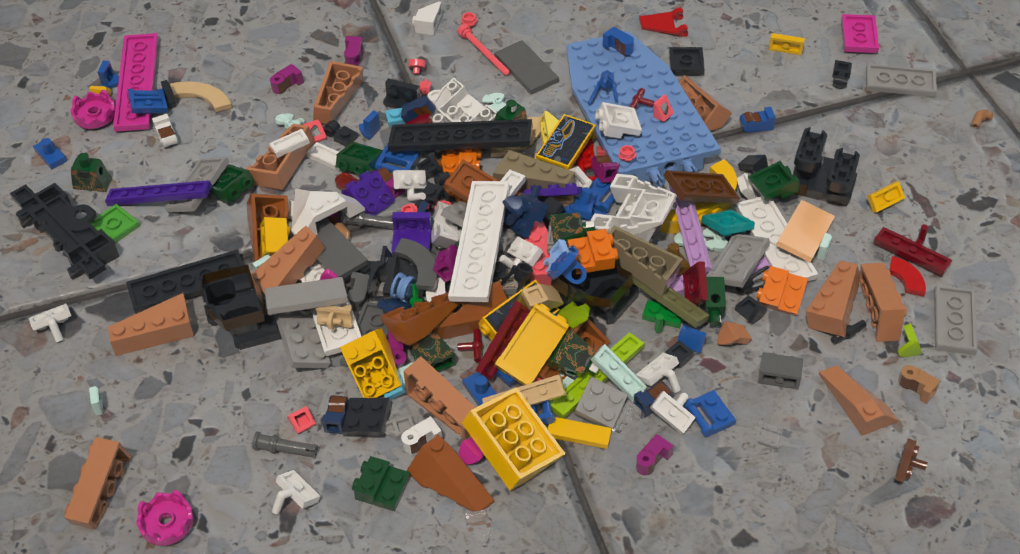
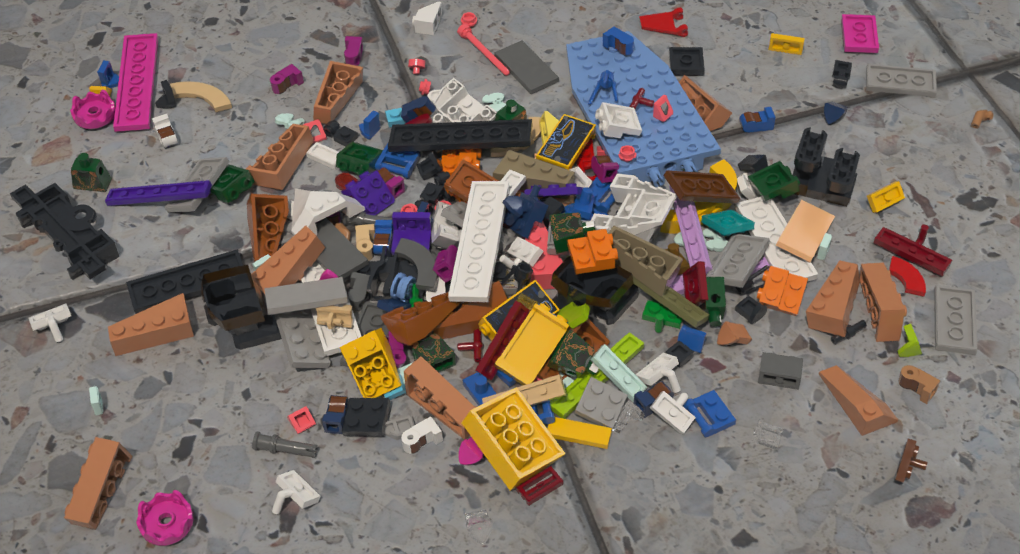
blue tile [33,138,67,170] -> none
bright green tile [91,204,140,243] -> none
blue plate [127,89,167,113] -> none
yellow brick [260,217,290,257] -> none
white tile [269,129,310,158] -> none
dark green plate [352,456,411,512] -> none
black bracket [383,78,420,108] -> none
white plate [393,170,426,201] -> none
dark orange wedge [407,435,494,514] -> none
tan slope [521,284,564,310] -> none
light blue plate [543,239,569,272] -> none
blue tile [547,245,587,284] -> none
magenta leg [636,434,674,476] -> none
none -> tan leg [355,224,375,261]
none -> blue leg [373,220,394,254]
none -> dark red tile [516,466,563,506]
none -> dark blue tile [824,101,848,124]

